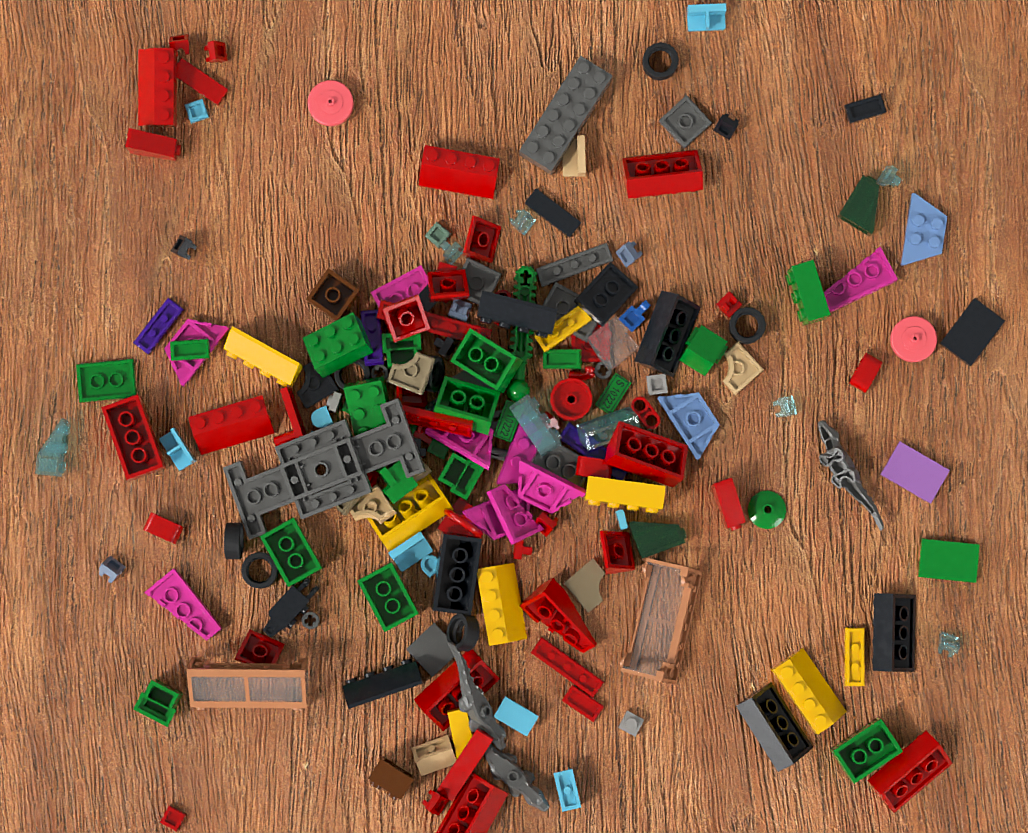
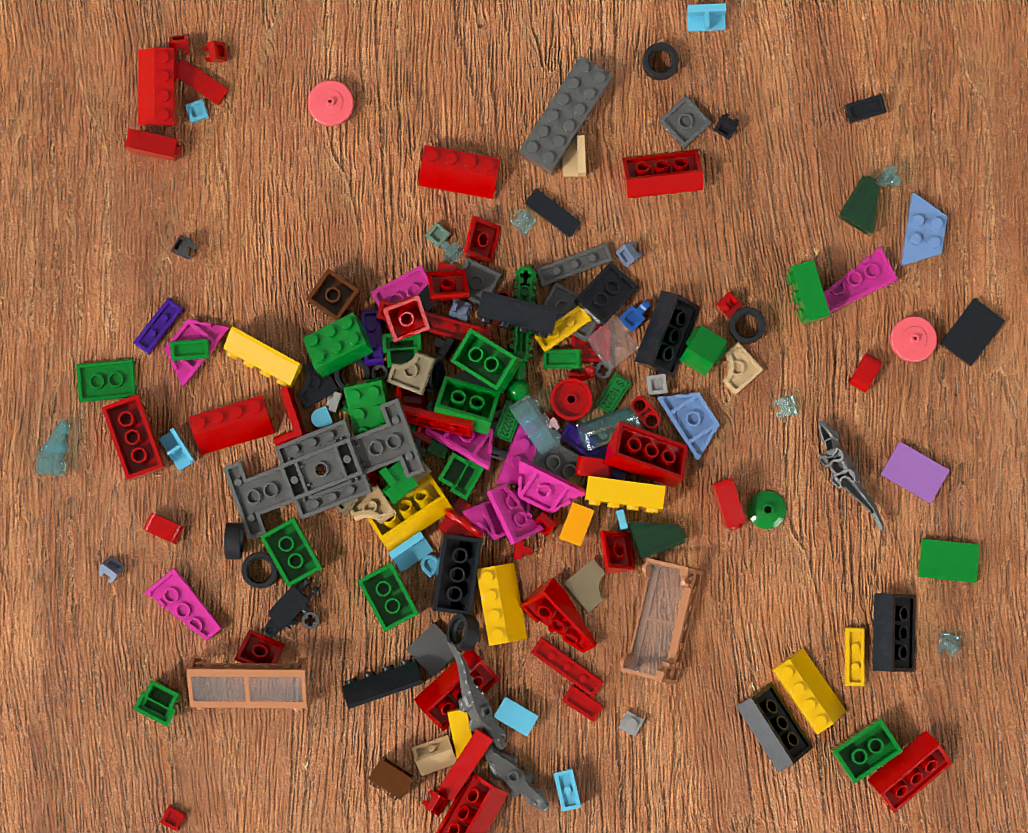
none -> light orange panel [559,502,594,546]

